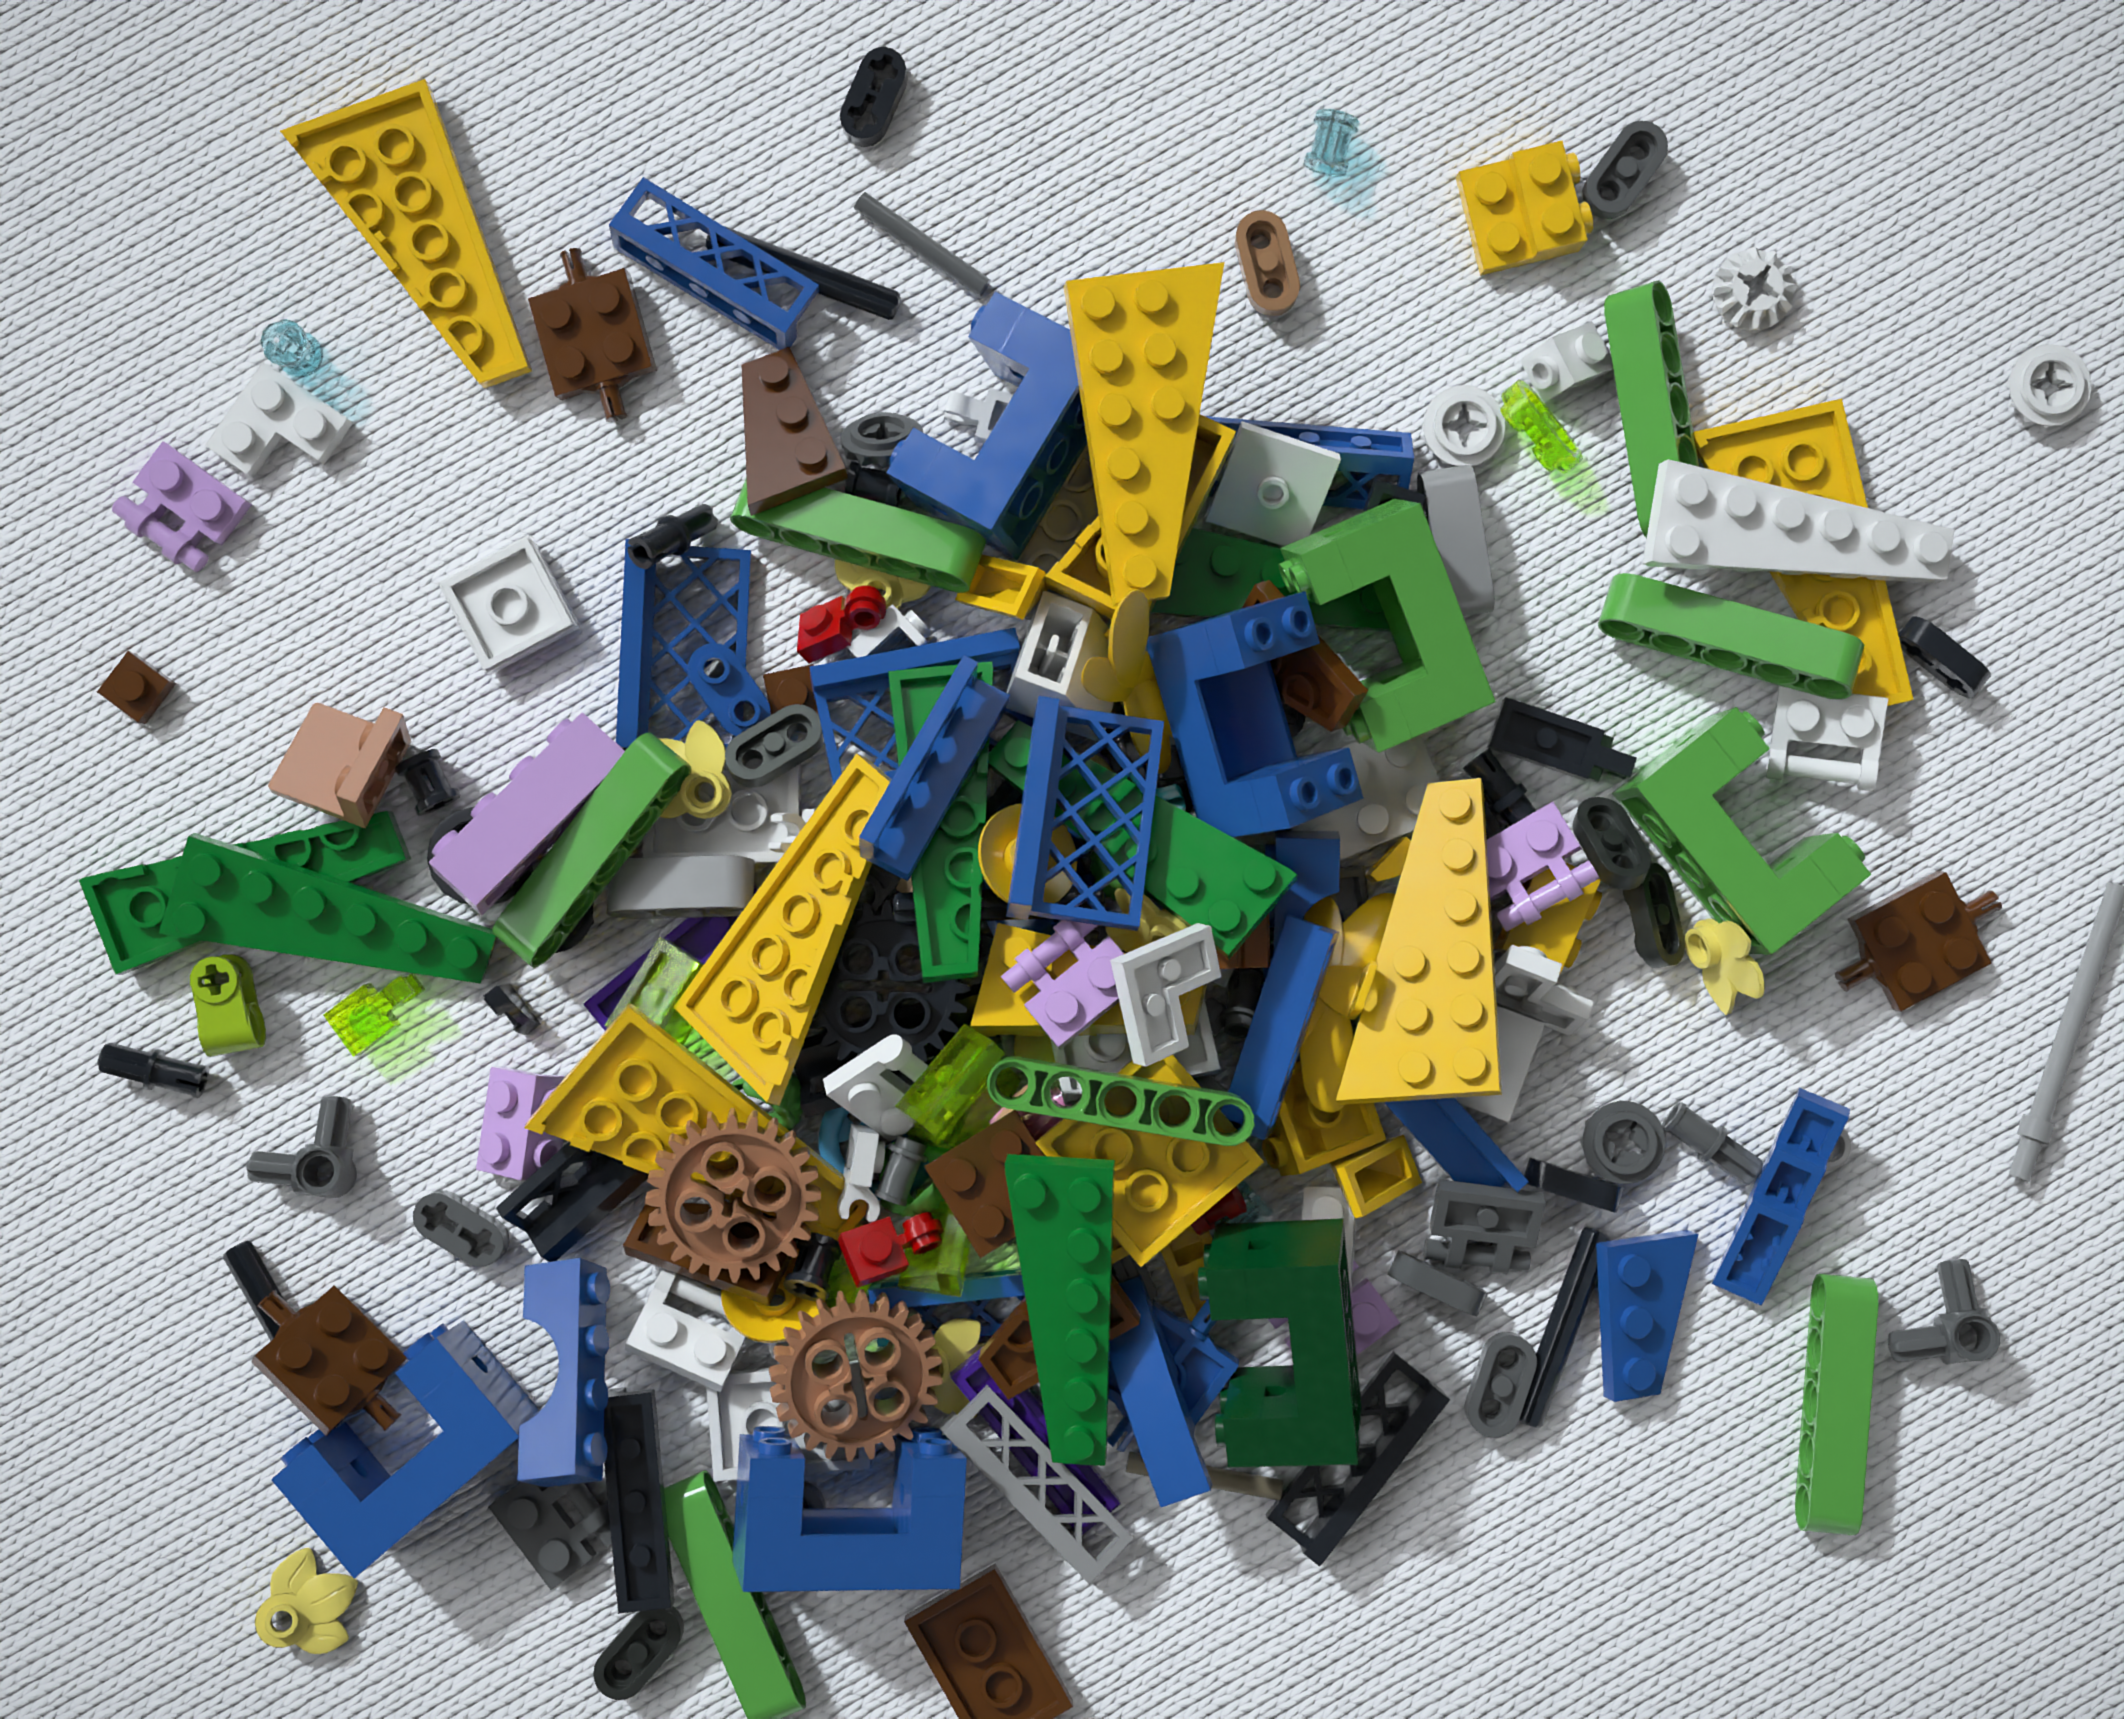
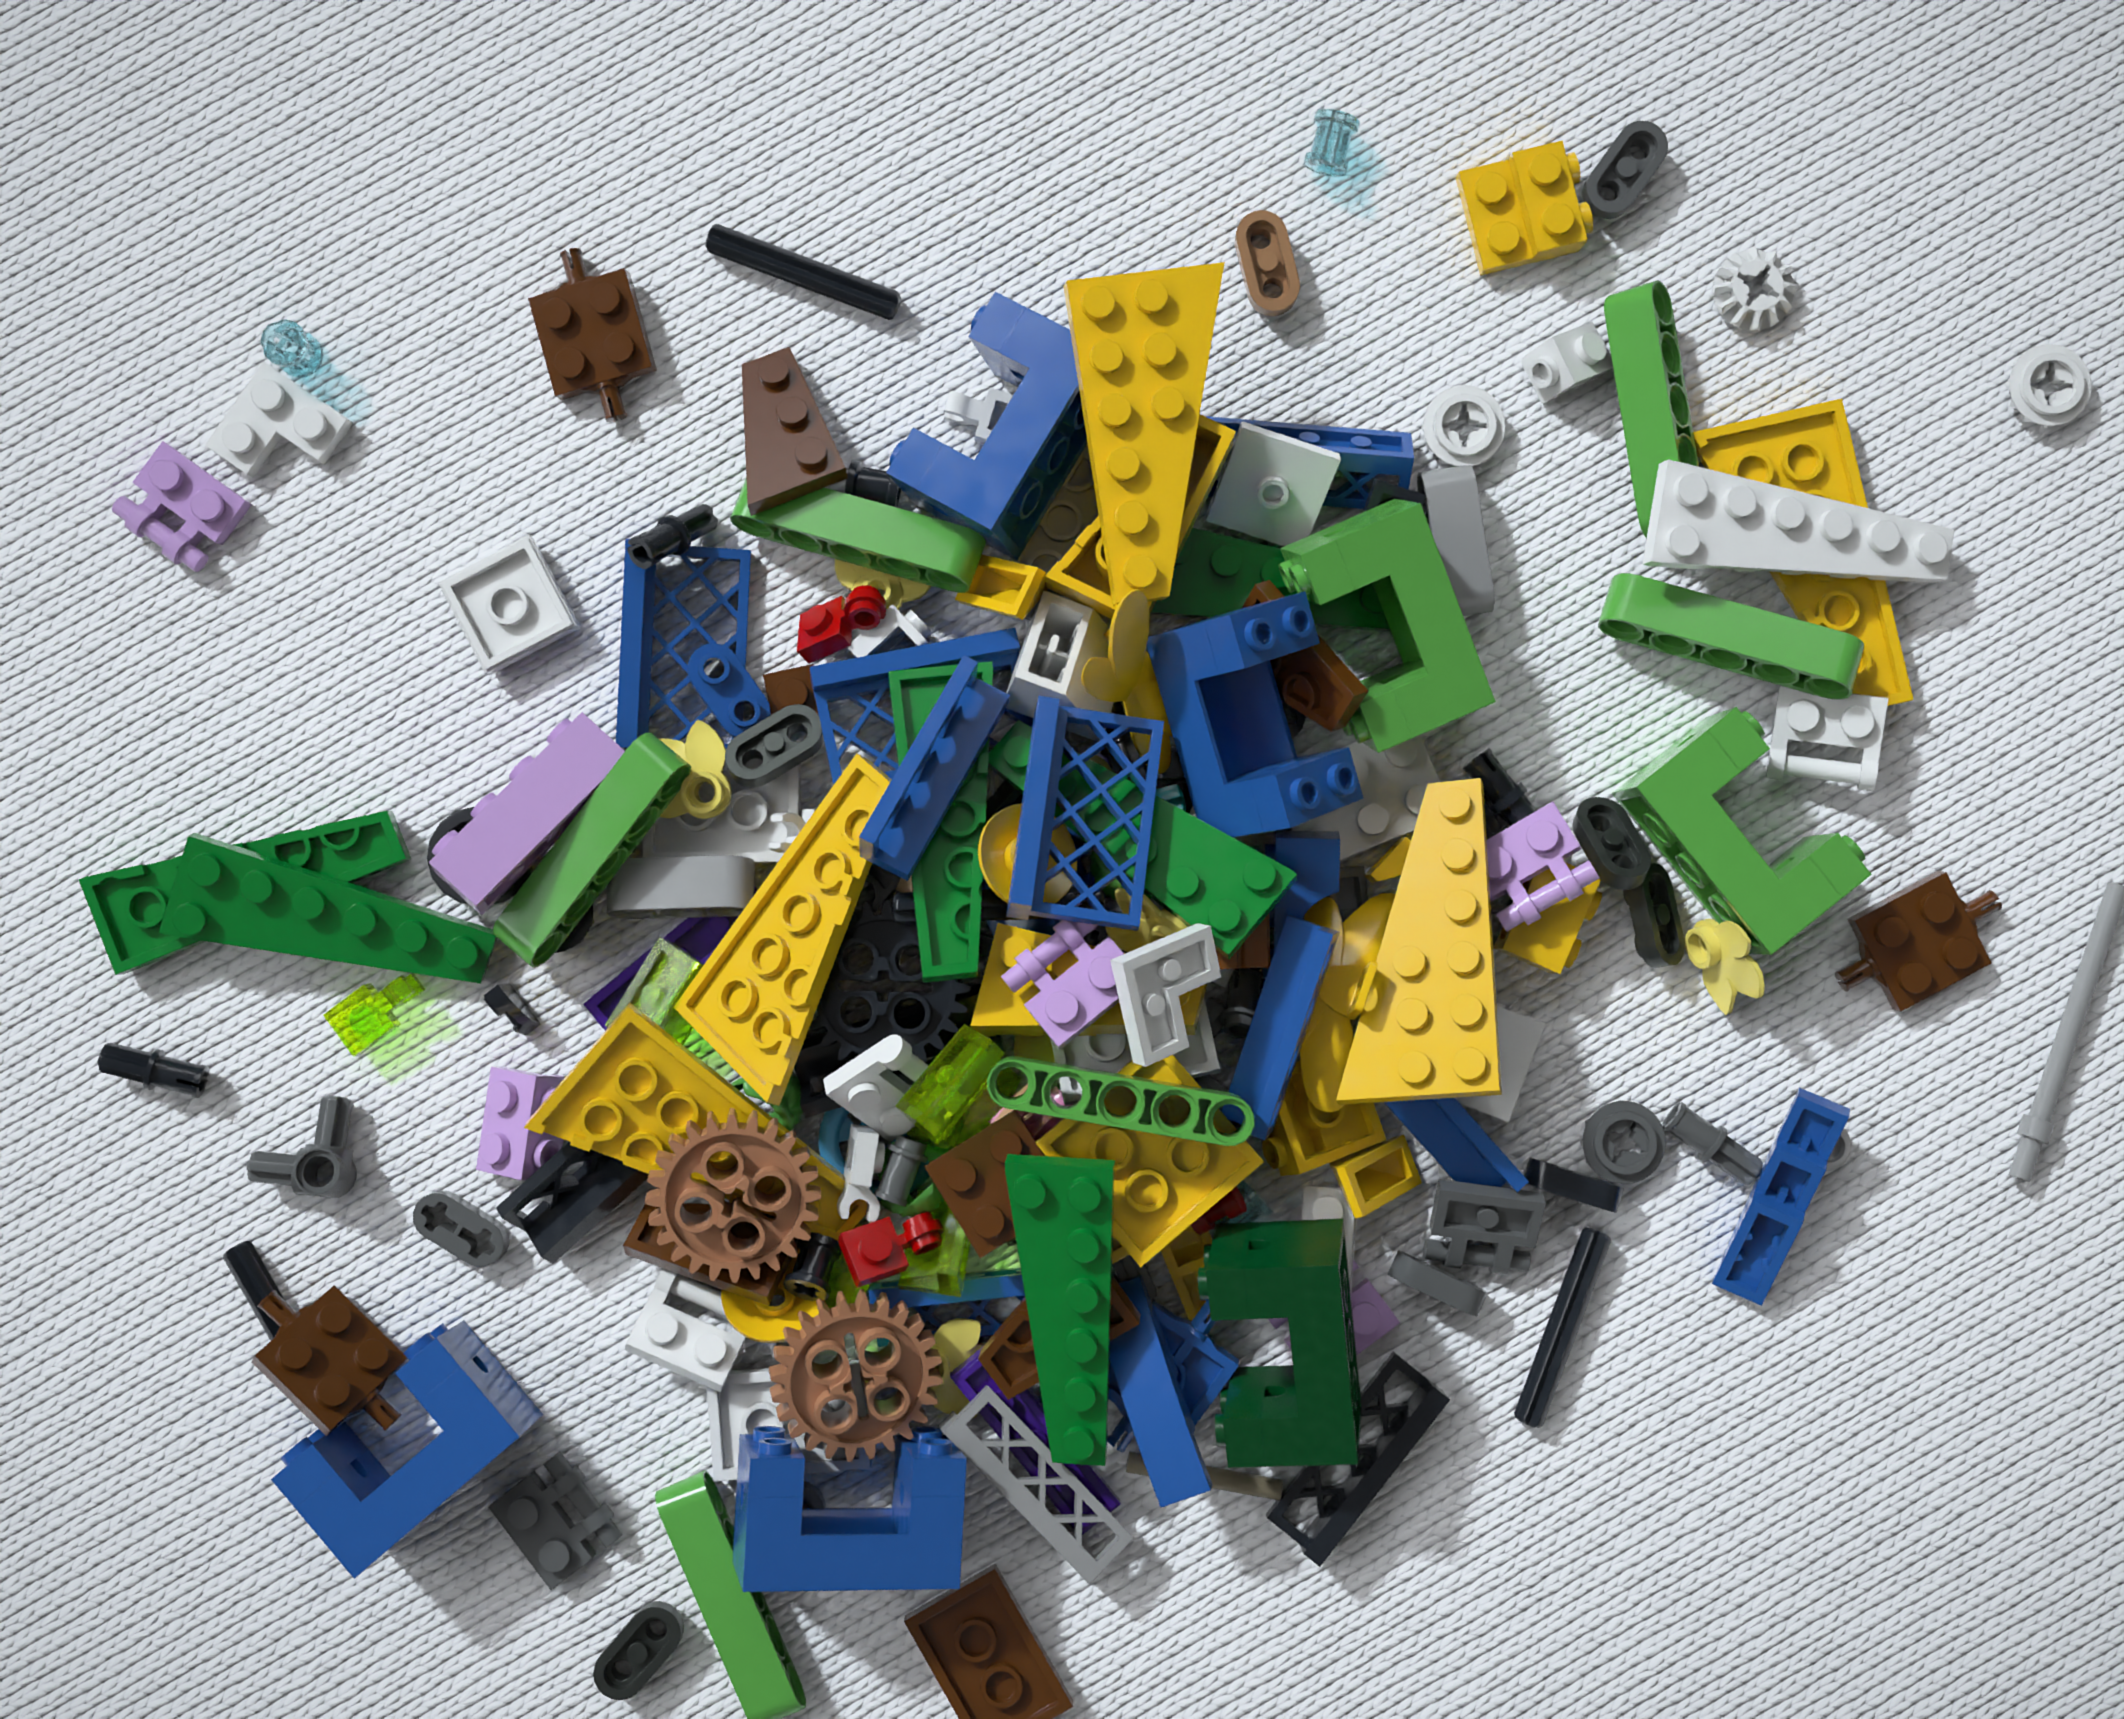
reddish brown plate [97,651,177,724] -> none
lime piece [190,954,266,1057] -> none
light yellow plate [255,1547,358,1654] -> none
nougat bracket [268,703,412,828] -> none
yellow wing [280,79,532,389] -> none
black bush [395,749,461,816] -> none
arch [517,1258,610,1487] -> none
black fence [604,1387,675,1614] -> none
blue fence [609,177,819,350] -> none
black beam [840,47,908,147] -> none
dark grey gear [841,412,923,468] -> none
dark grey bar [854,192,991,297] -> none
dark grey plate [1465,1332,1537,1438] -> none
black hinge [1486,697,1637,783] -> none
white plate [1494,945,1594,1036] -> none
clear neon green plate [1500,379,1583,474] -> none
blue wing [1596,1230,1699,1402] -> none
bright green beam [1795,1274,1879,1535] -> none
dark grey axle [1888,1259,2000,1365] -> none
black beam [1898,616,1991,698] -> none

